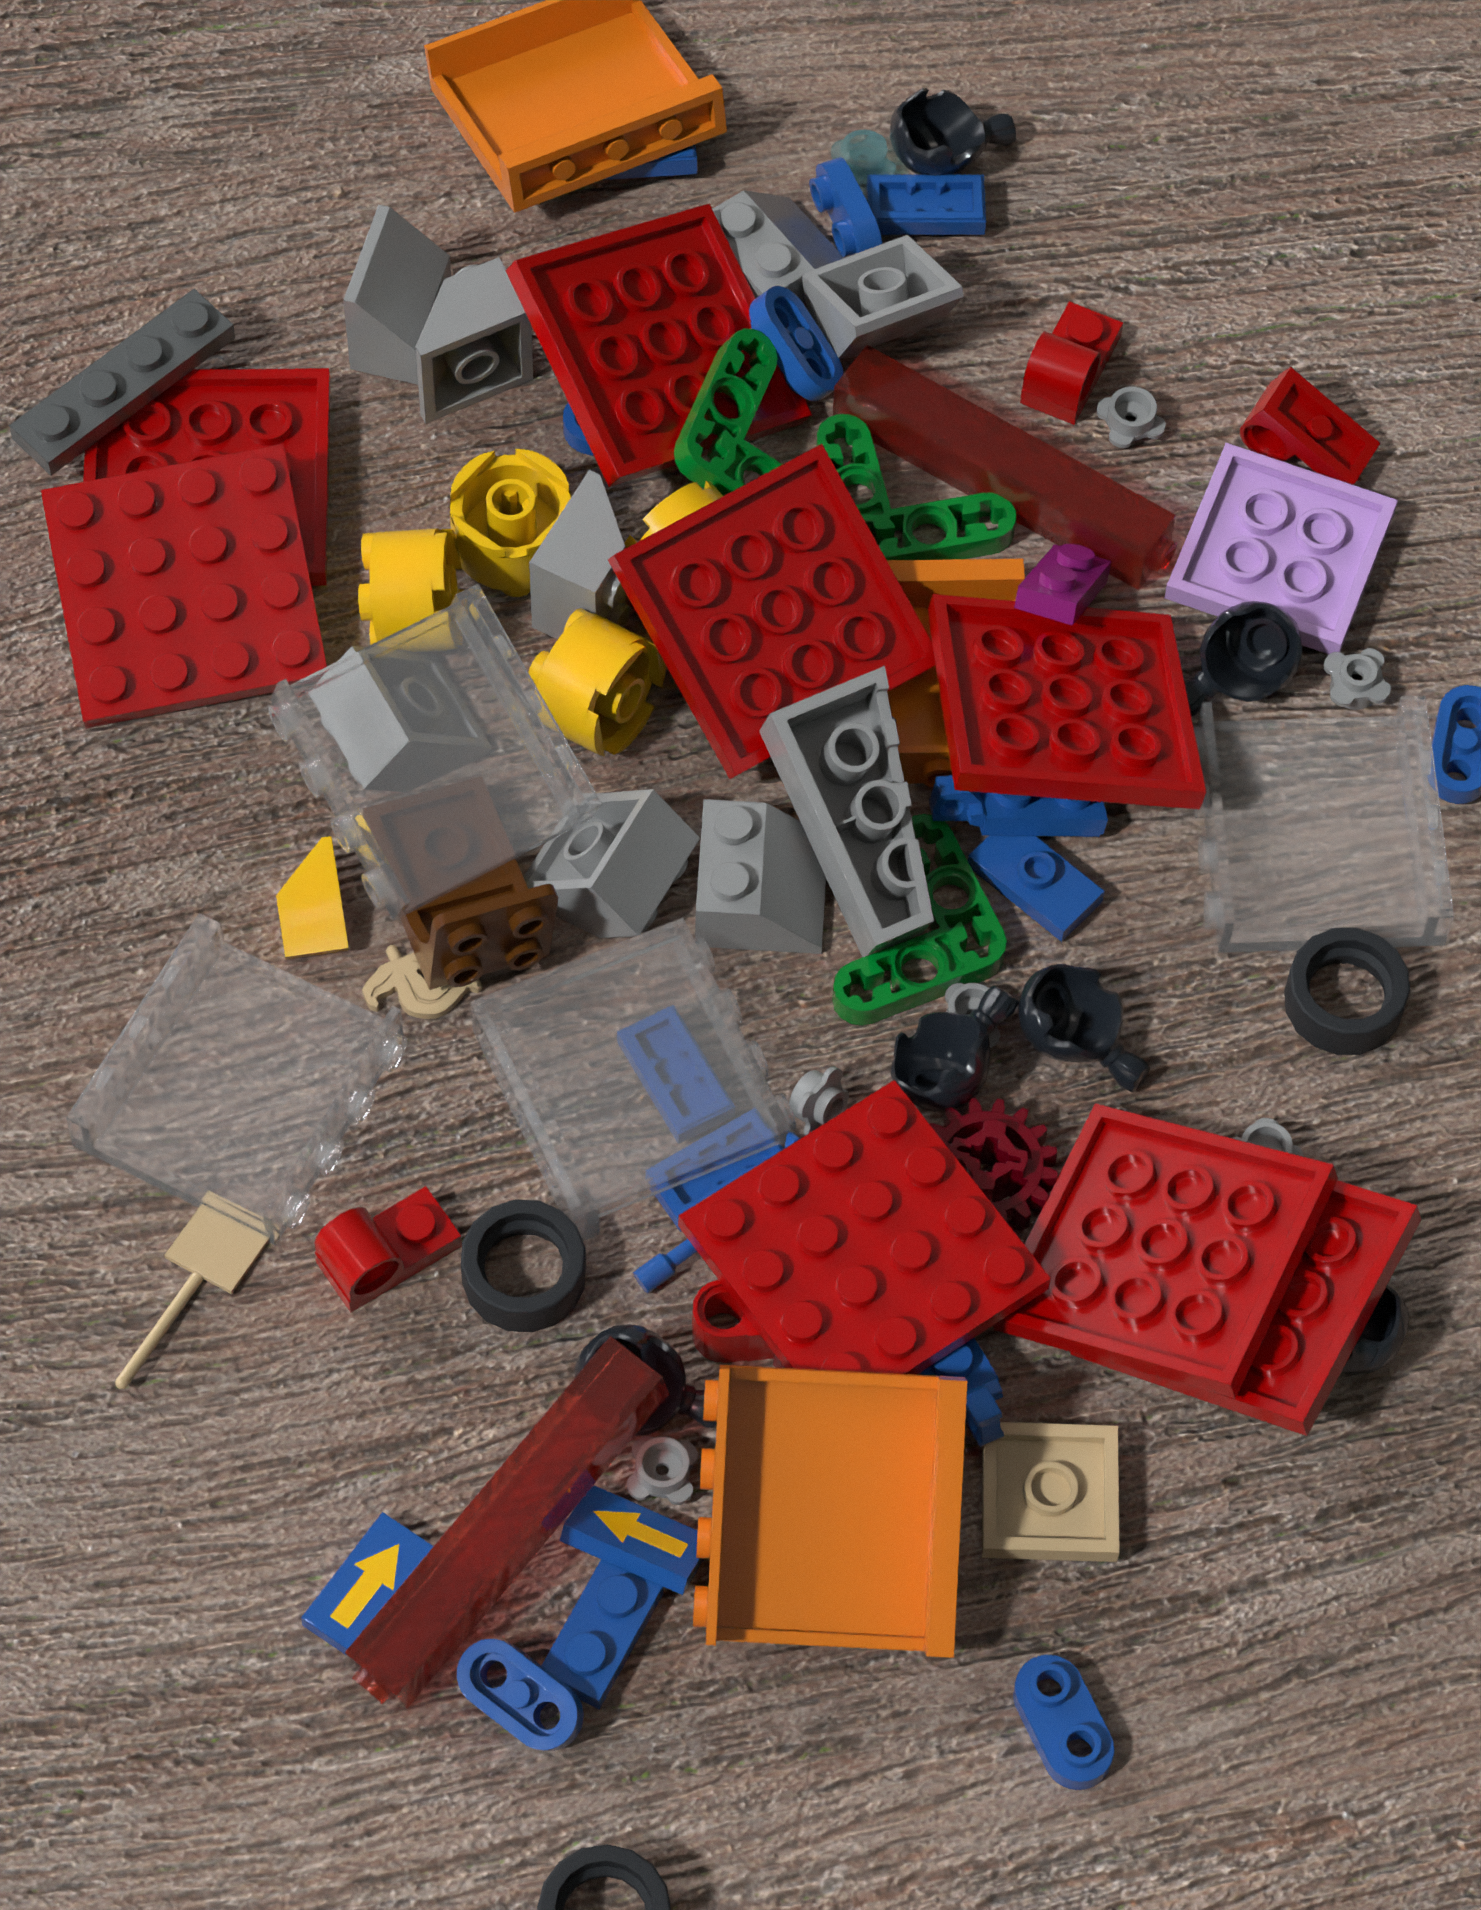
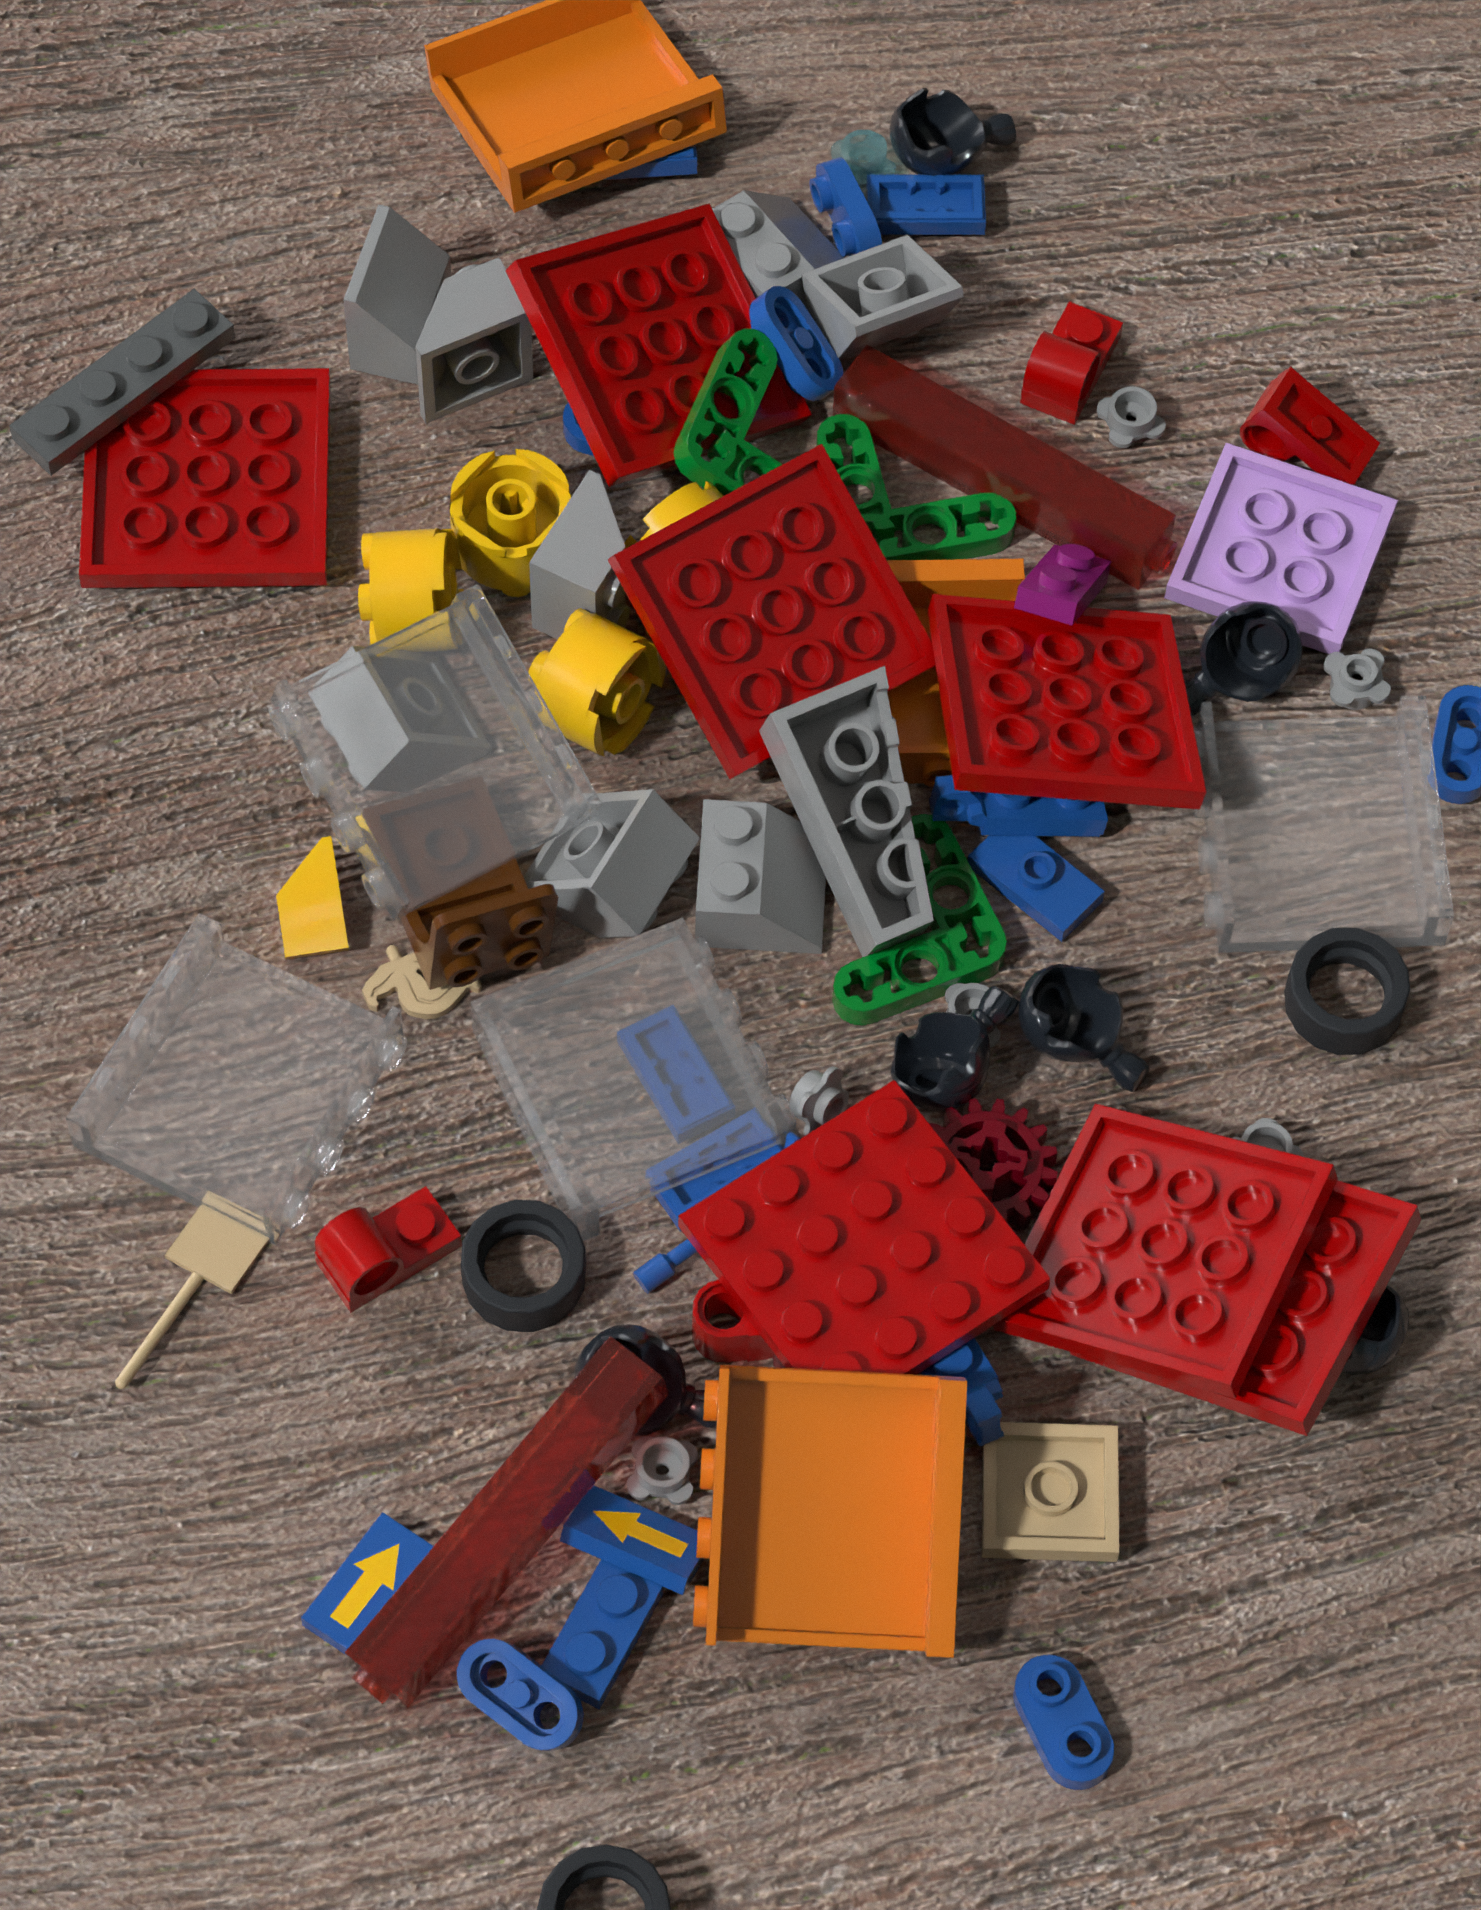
red plate [41,444,328,728] -> none

